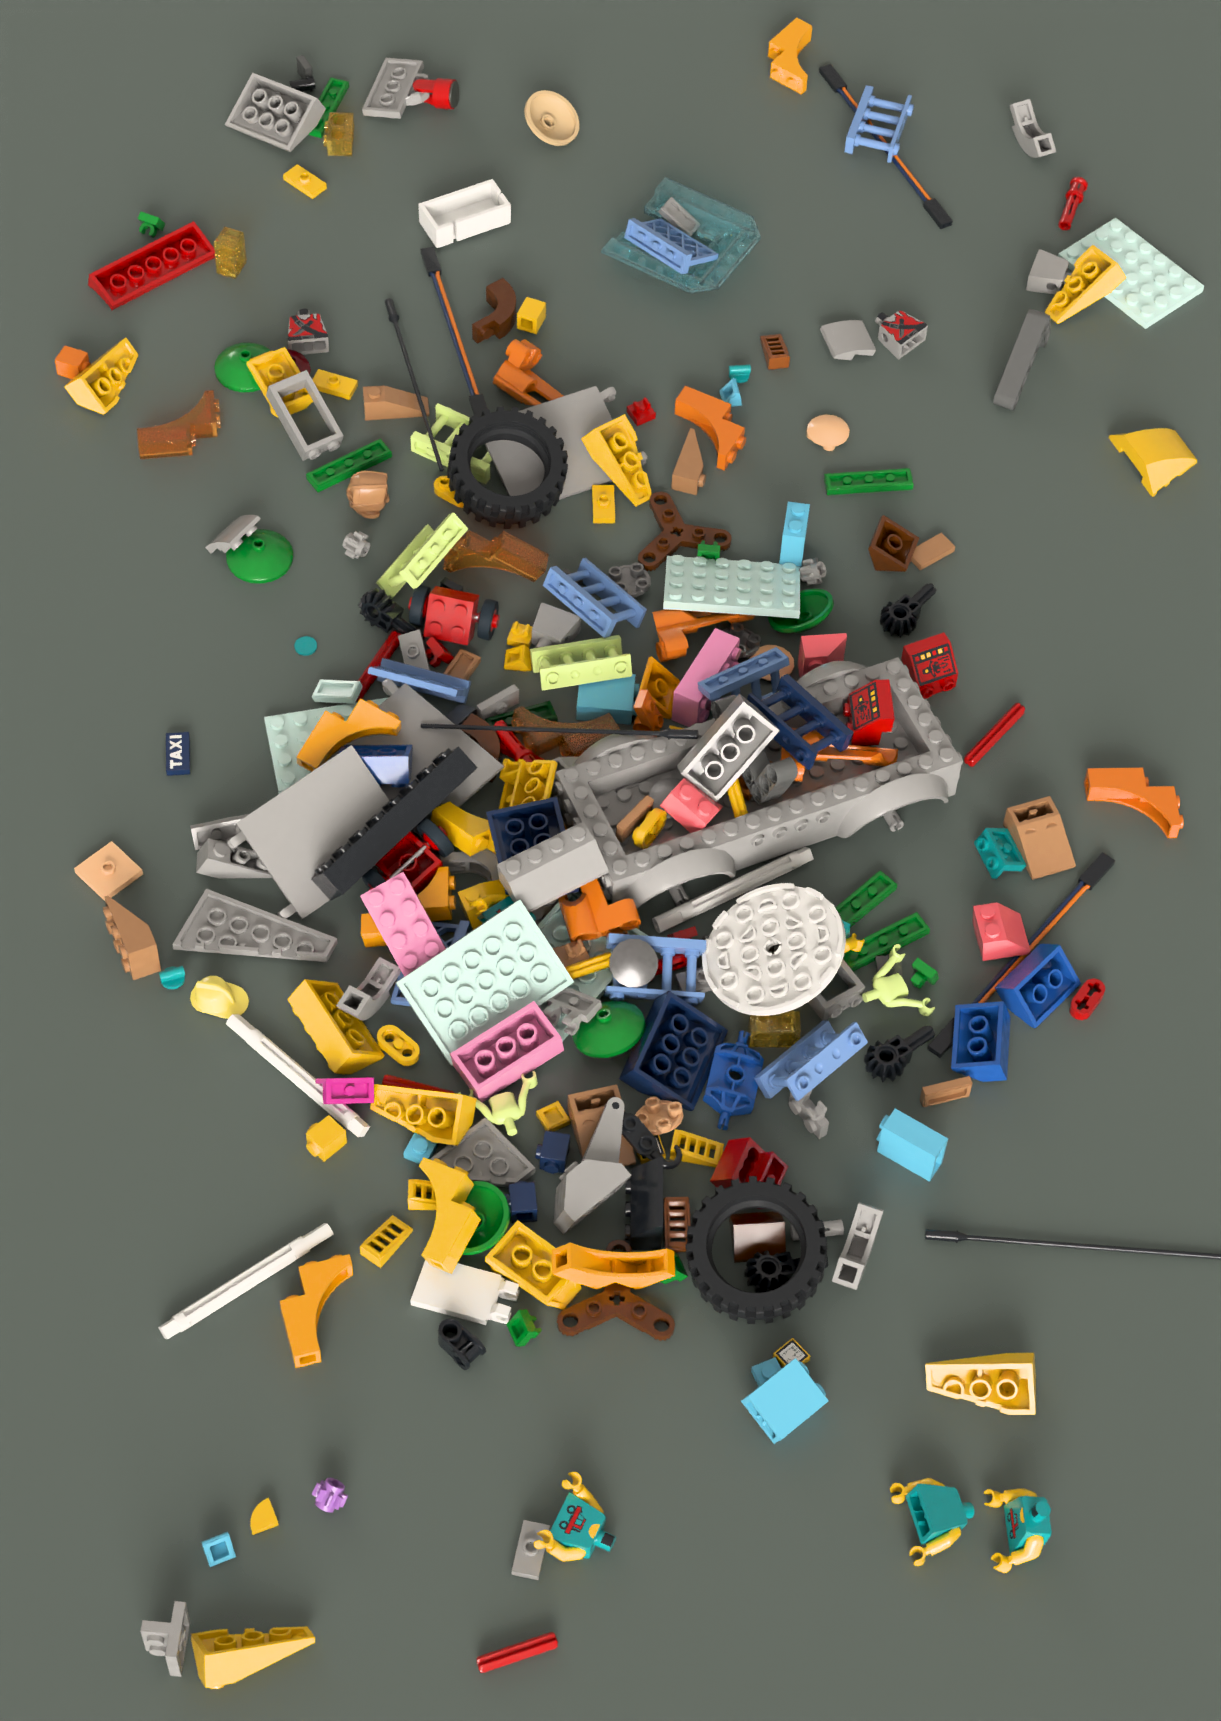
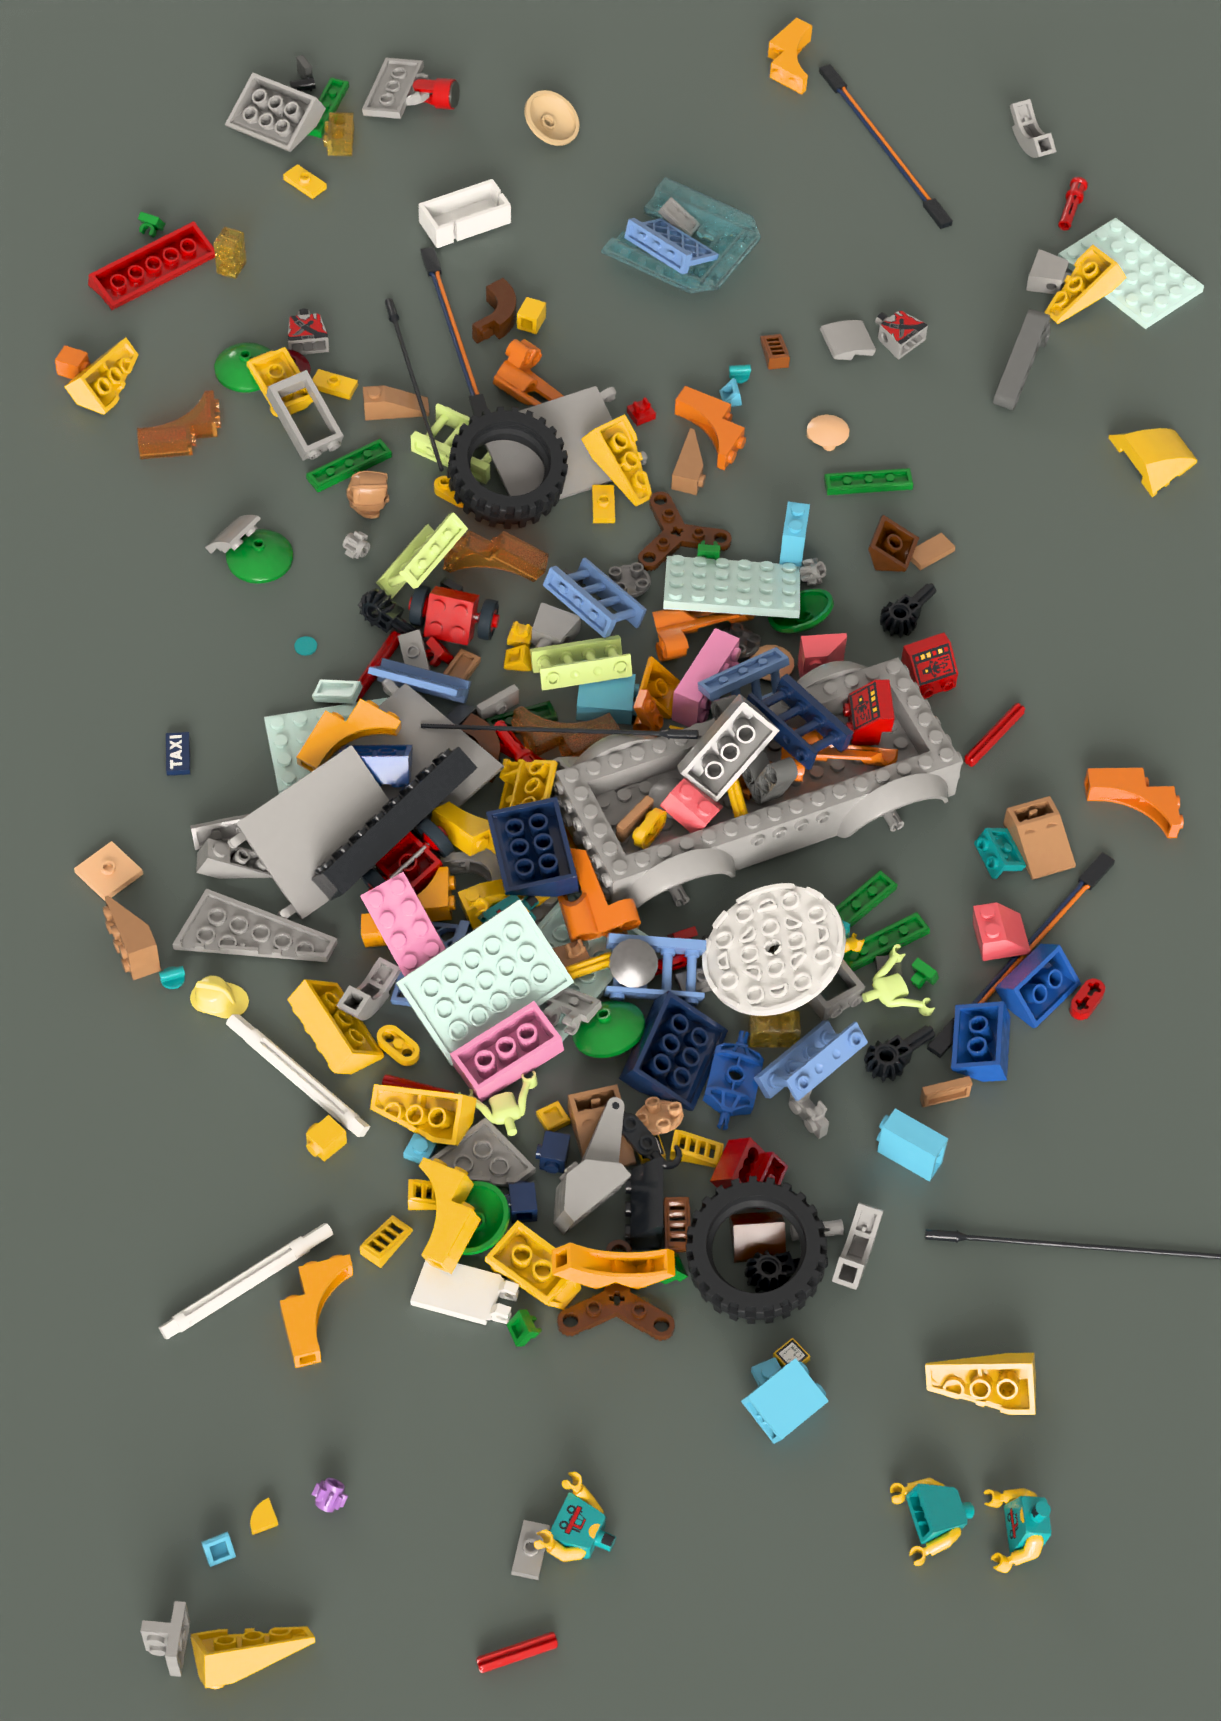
dark pink panel [315,1077,374,1104] -> none
black piece [438,1318,486,1370] -> none
slope [497,822,609,913] -> none
white piece [652,847,814,933] -> none
medium blue fence [845,85,914,163] -> none

